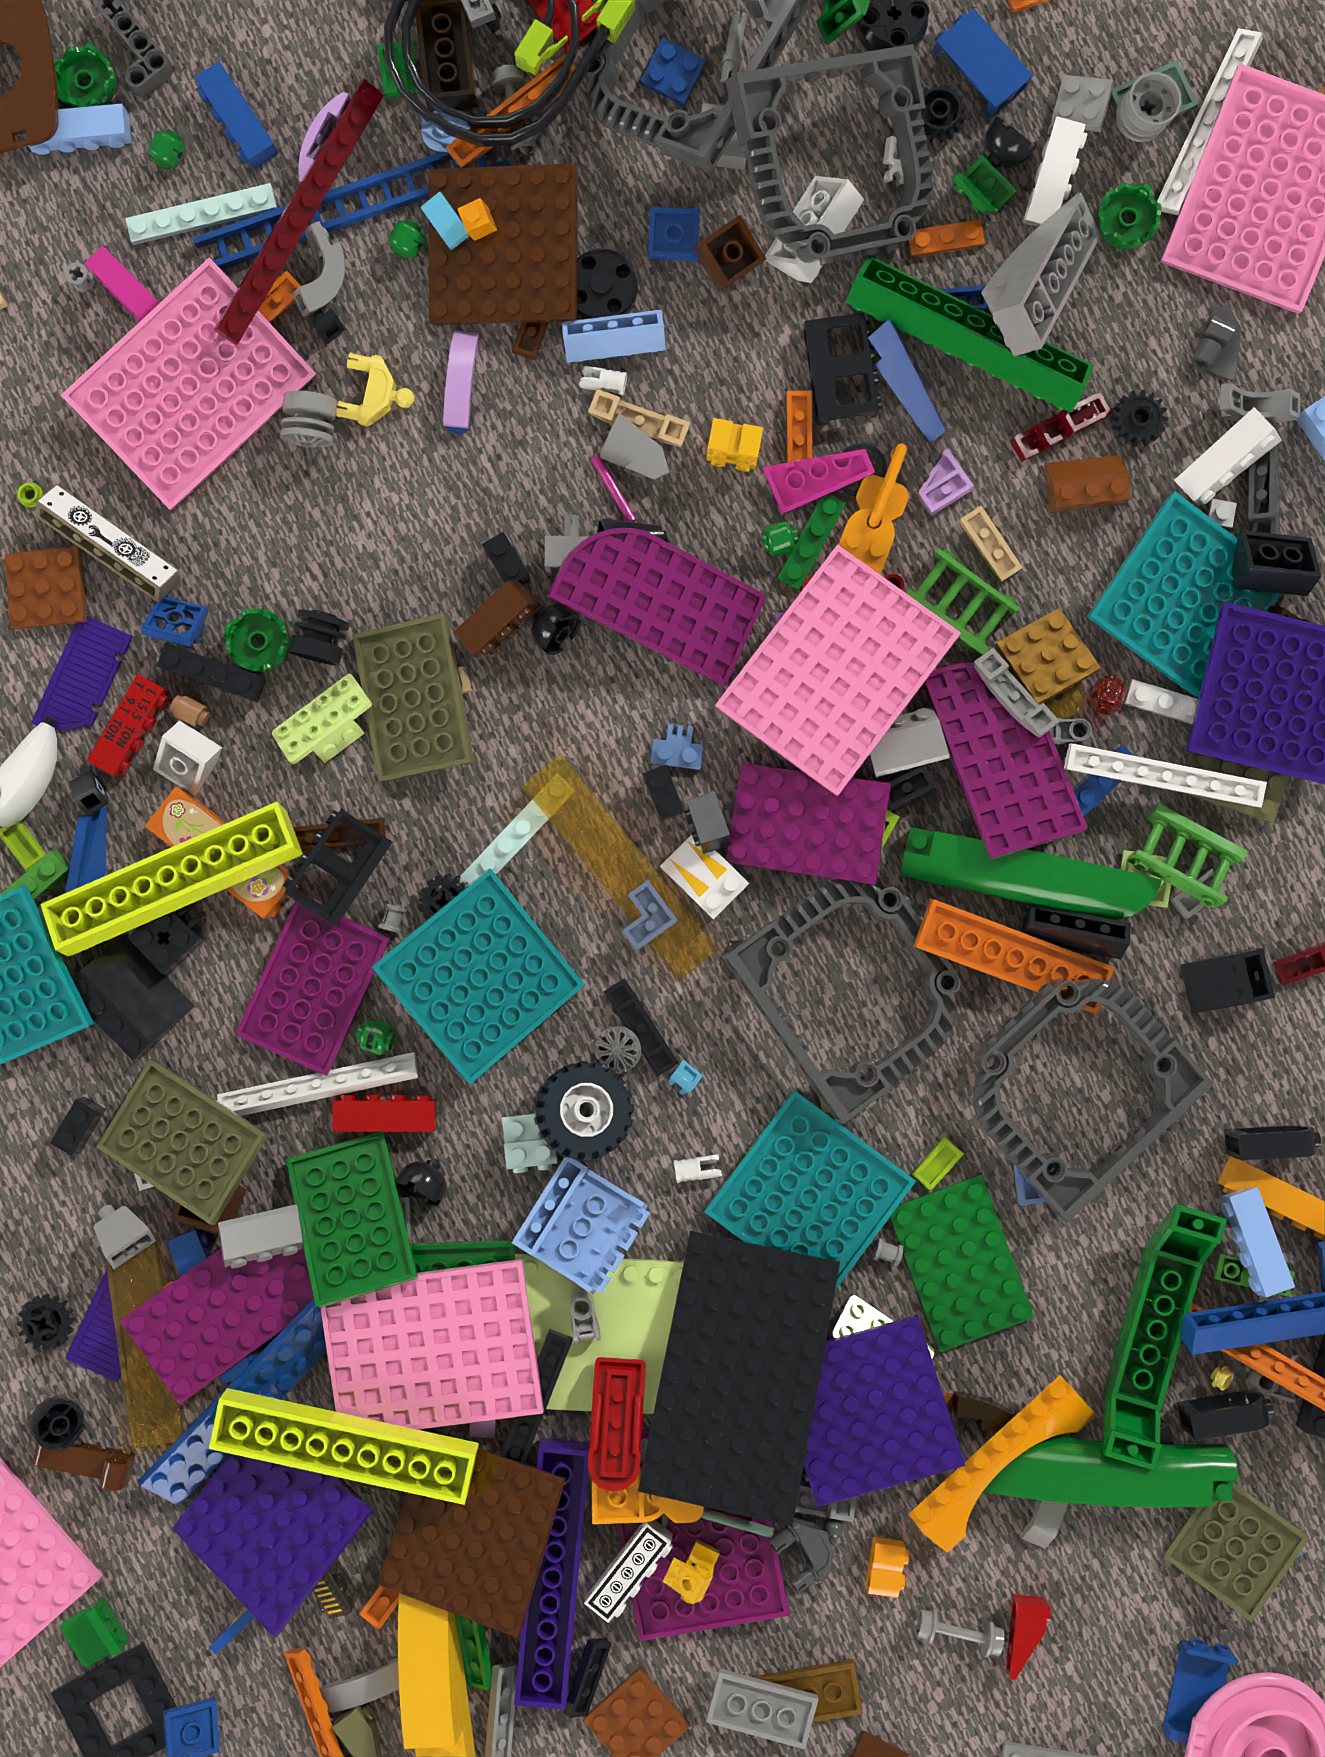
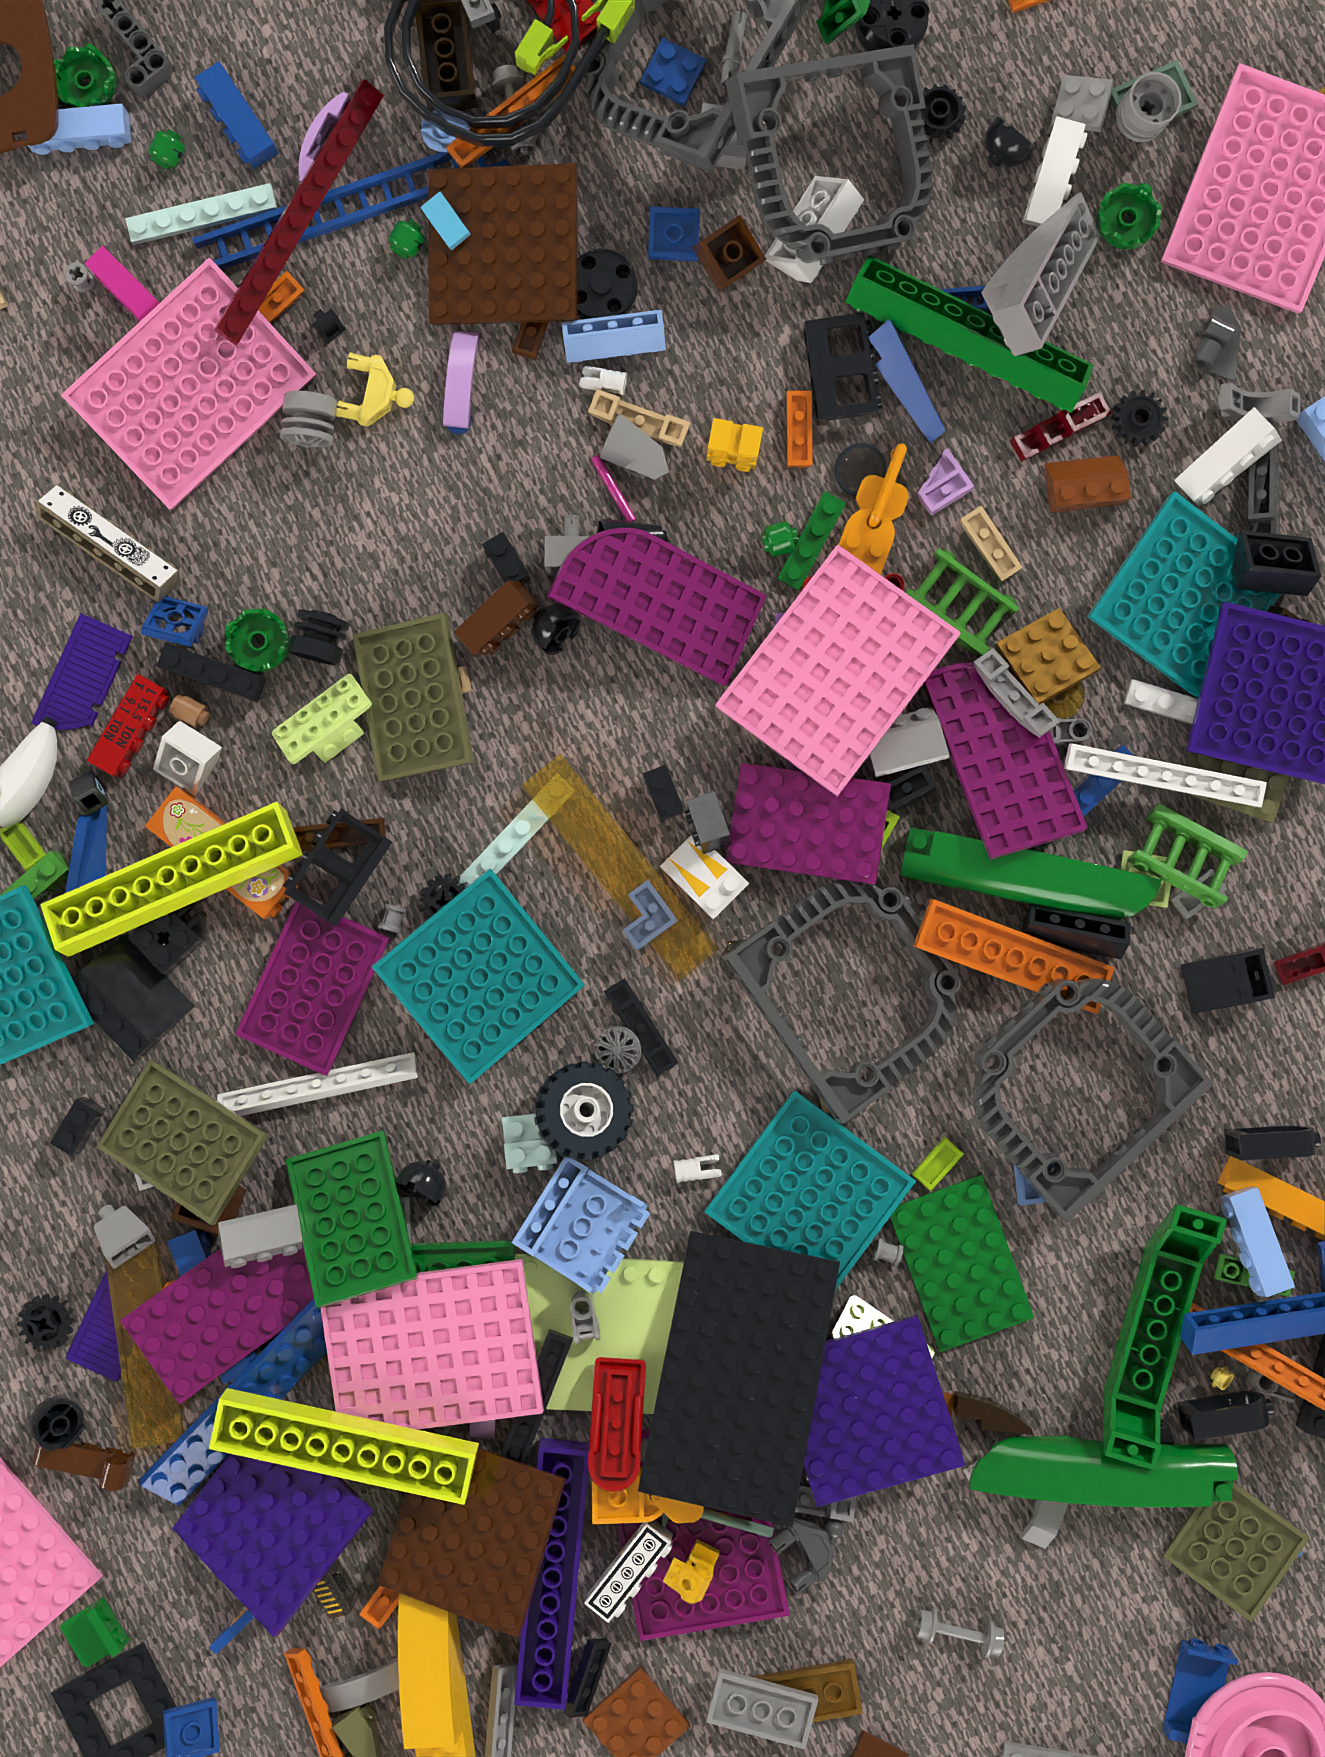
dark orange plate [5,546,87,630] -> none
lime plate [17,482,44,508] -> none
light grey arch [292,221,345,317] -> none
red brick [332,1094,437,1132] -> none
green head [356,1019,396,1055] -> none
green plate [377,40,419,98] -> none
green plate [455,1614,492,1691] -> none
light orange brick [458,198,497,241] -> none
medium blue hinge [651,723,703,770] -> none
medium azure tile [668,1059,703,1095] -> none
dark pink wing [763,449,875,514] -> none
light orange brick [866,1537,909,1598] -> none
white plate [883,136,904,186] -> none
orange plate [908,219,985,258] -> none
light orange arch [909,1375,1097,1553] -> none
blue panel [933,9,1033,118] -> none
green bracket [952,154,1017,215] -> none
red slope [1006,1594,1051,1680] -> none
clear red head [1090,676,1127,715] -> none
white plate [1157,28,1263,216] -> none
white plate [1207,499,1237,529] -> none

